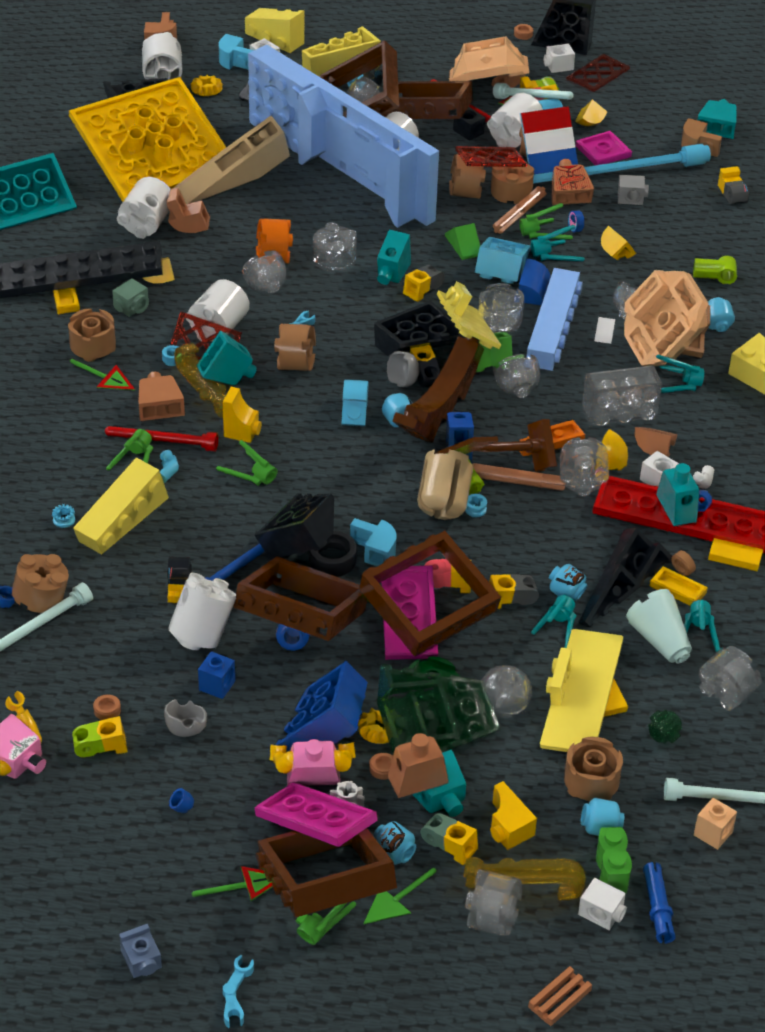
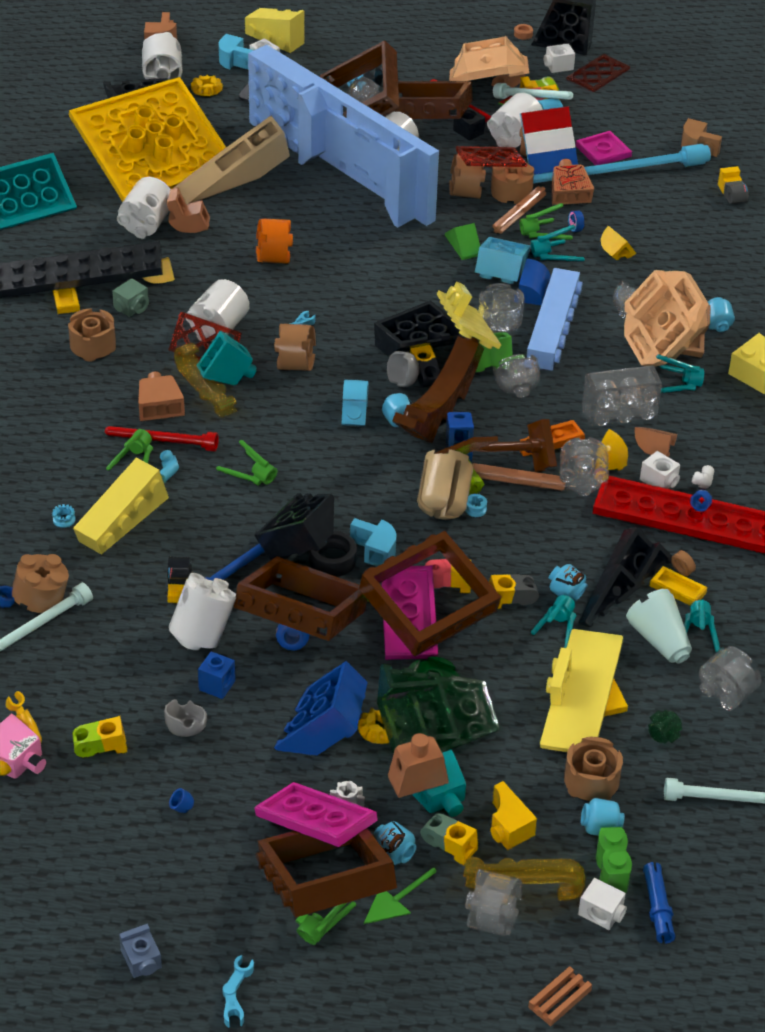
piece [70,359,135,390] -> none
nougat tile [93,695,121,720] -> none
medium azure axle [162,345,183,366] -> none
bright green piece [192,866,273,901] -> none
yellow arch [223,387,262,443] -> none
clear cylinder [242,251,287,293] -> none
bright pink torso [270,739,356,786] -> none
light yellow wedge [302,26,381,77] -> none
clear brick [313,222,357,272] -> none
nougat tile [369,753,393,780] -> none
teal torso [377,229,411,285] -> none
yellow leg [403,265,445,302] -> none
clear cylinder [478,665,532,718] -> none
yellow brick [576,99,607,126] -> none
white sticker [594,317,615,344] -> none
light grey brick [617,175,649,205] -> none
teal torso [656,463,699,526] -> none
lime piece [693,256,737,284] -> none
light nougat brick [694,798,737,850] -> none
teal torso [697,99,736,139] -> none
yellow tile [708,538,763,572] -> none

